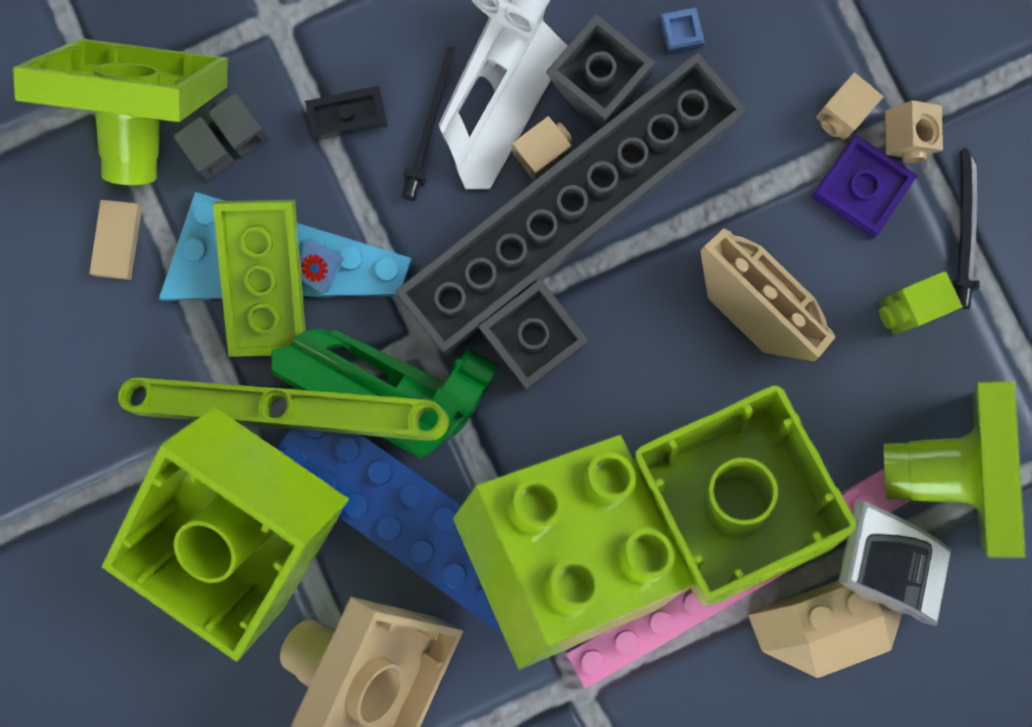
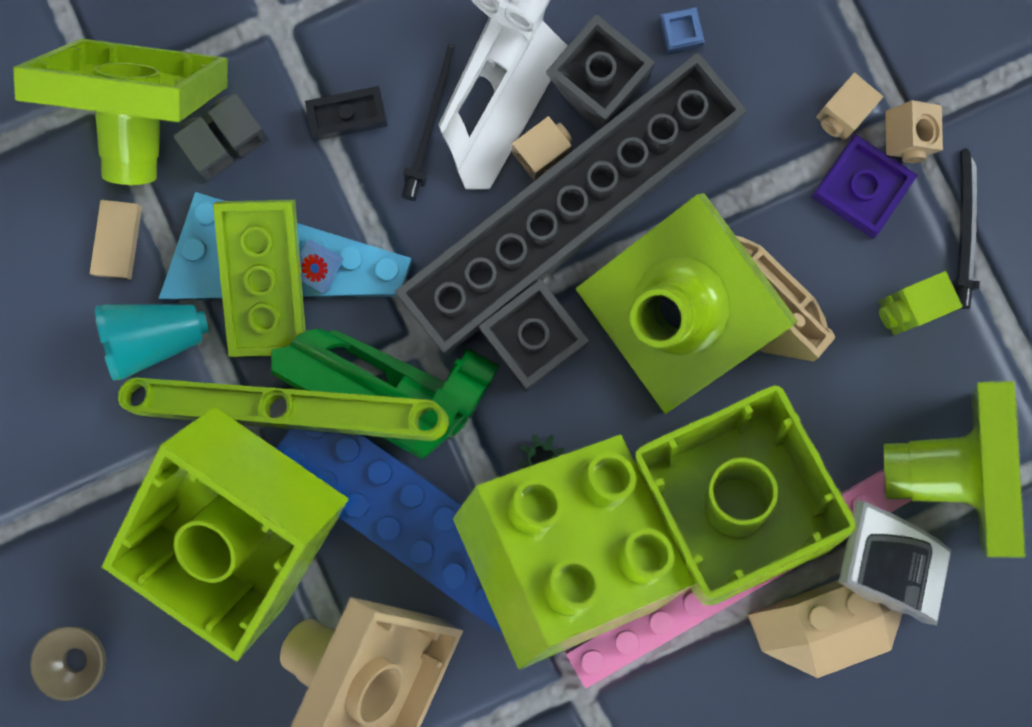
none -> dark tan piece [30,626,107,701]
none -> teal cone [95,304,209,381]
none -> dark green gear [518,434,565,467]
none -> lime piece [575,193,798,414]

